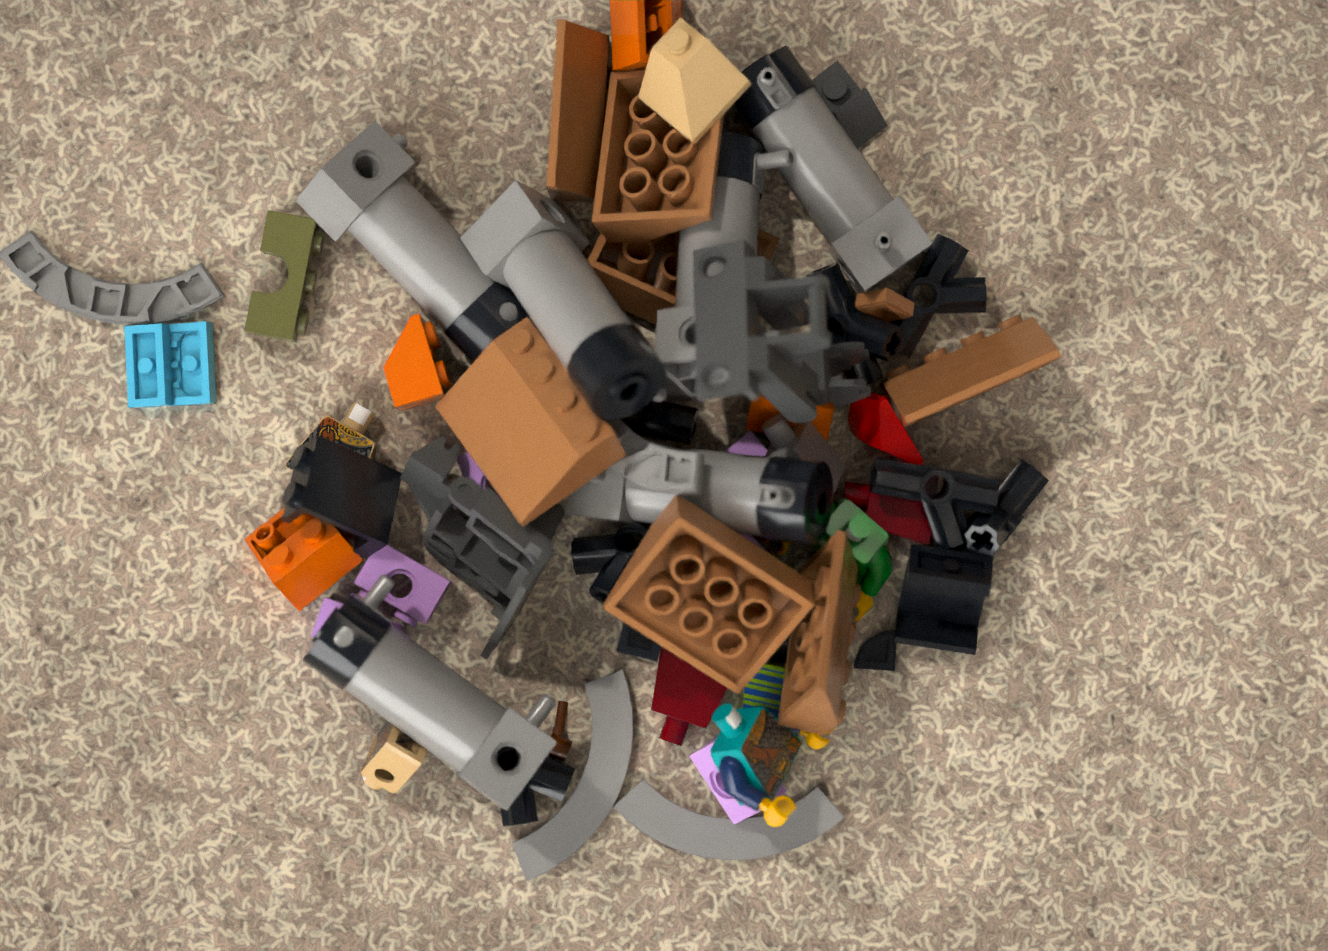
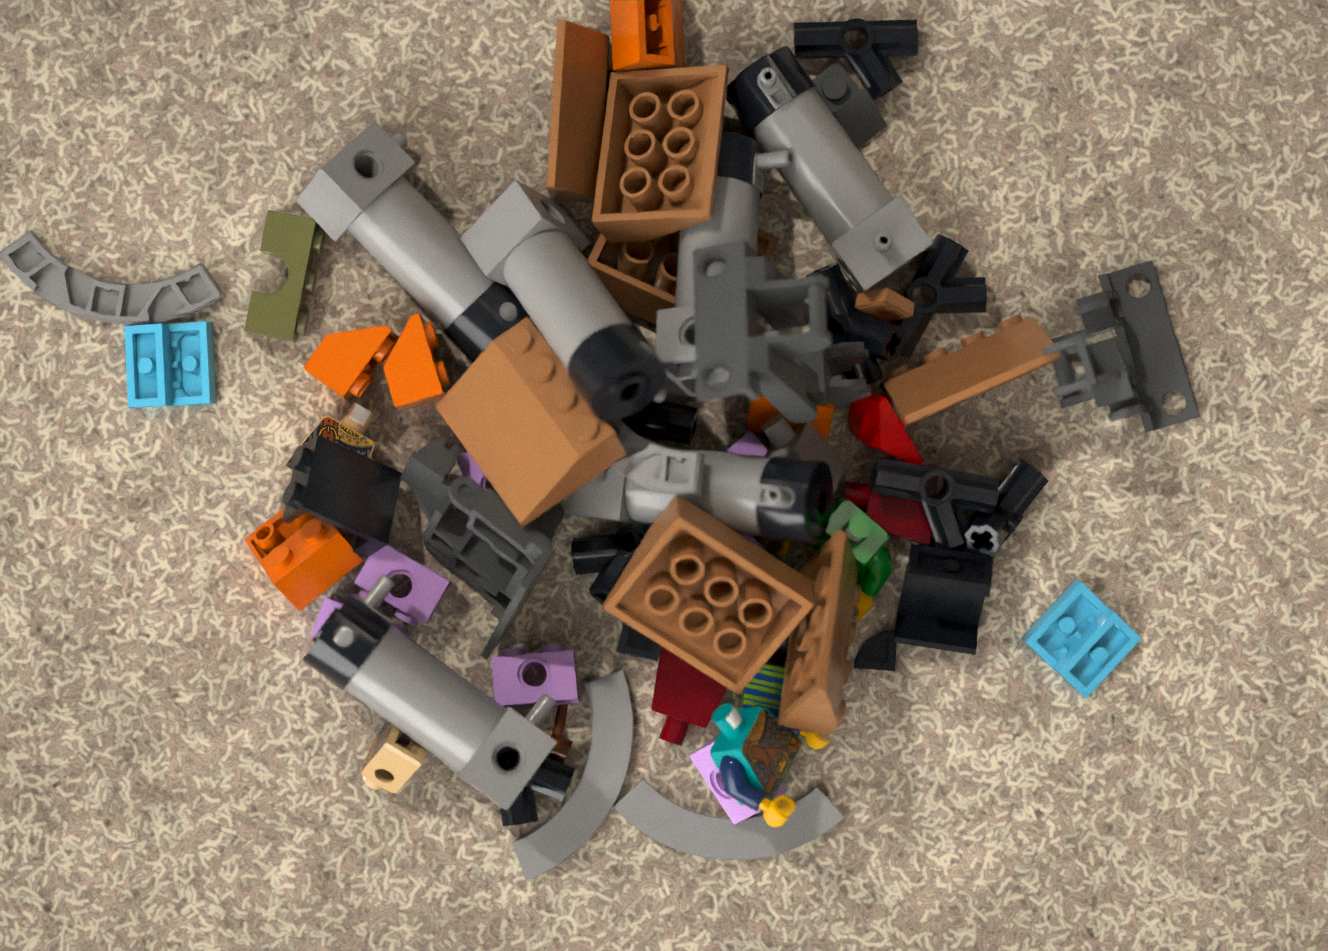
tan slope [638,17,752,145] -> none
none -> orange slope [303,325,398,402]
none -> lavender brick [491,644,579,710]
none -> black piece [794,18,918,101]
none -> medium azure slope [1021,579,1142,698]
none -> dark grey container [1042,260,1199,433]

